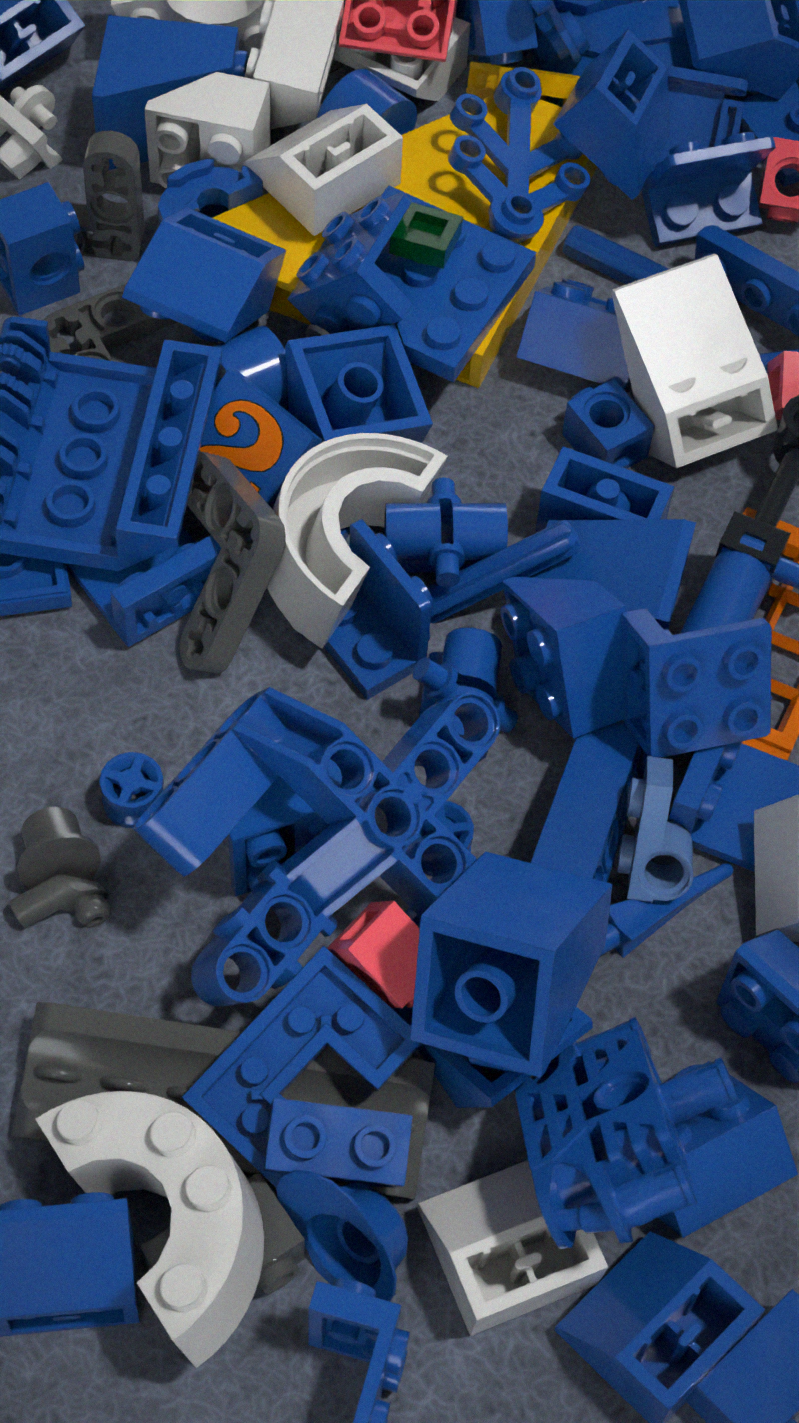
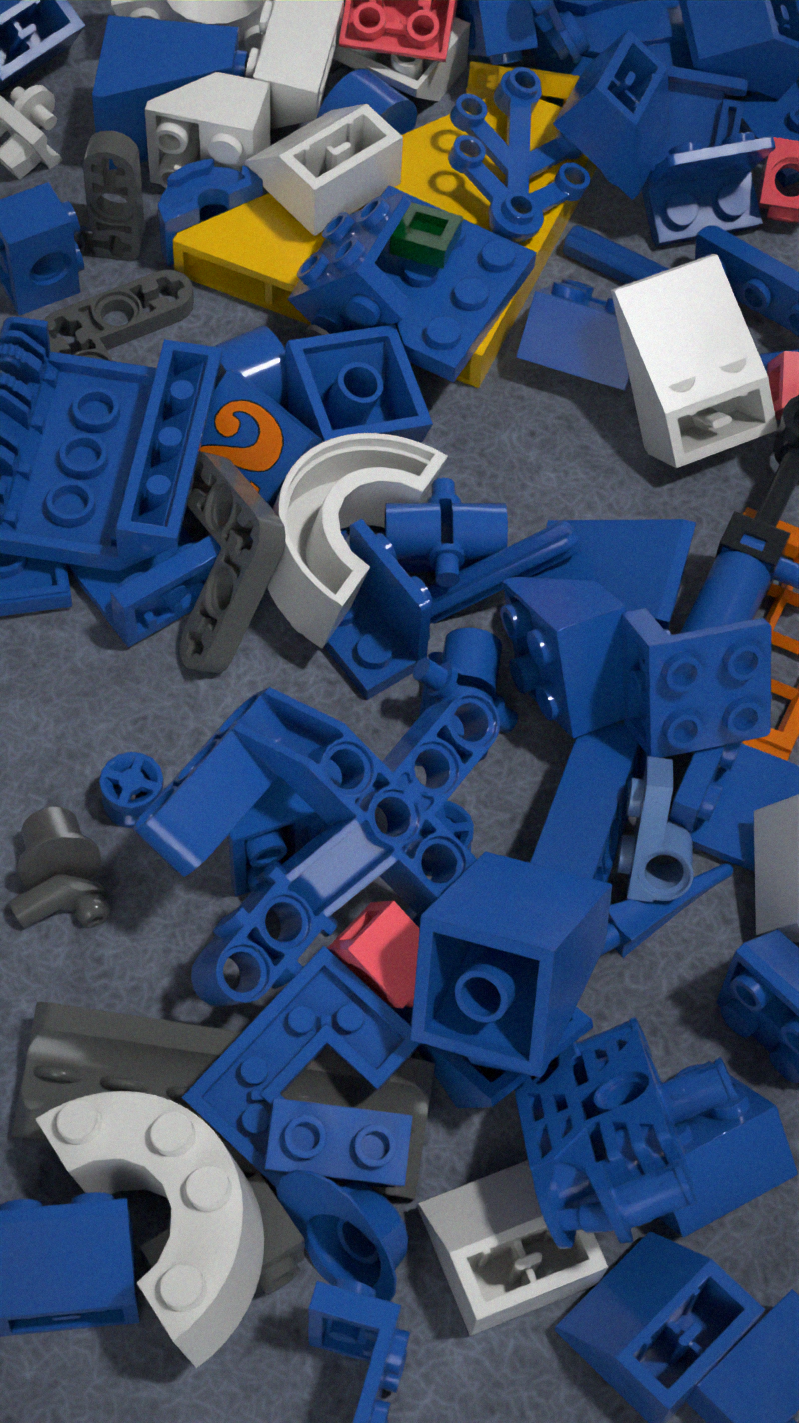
blue slope [122,207,286,343] -> none
blue brick [535,446,674,532] -> none
blue brick [562,378,655,469] -> none

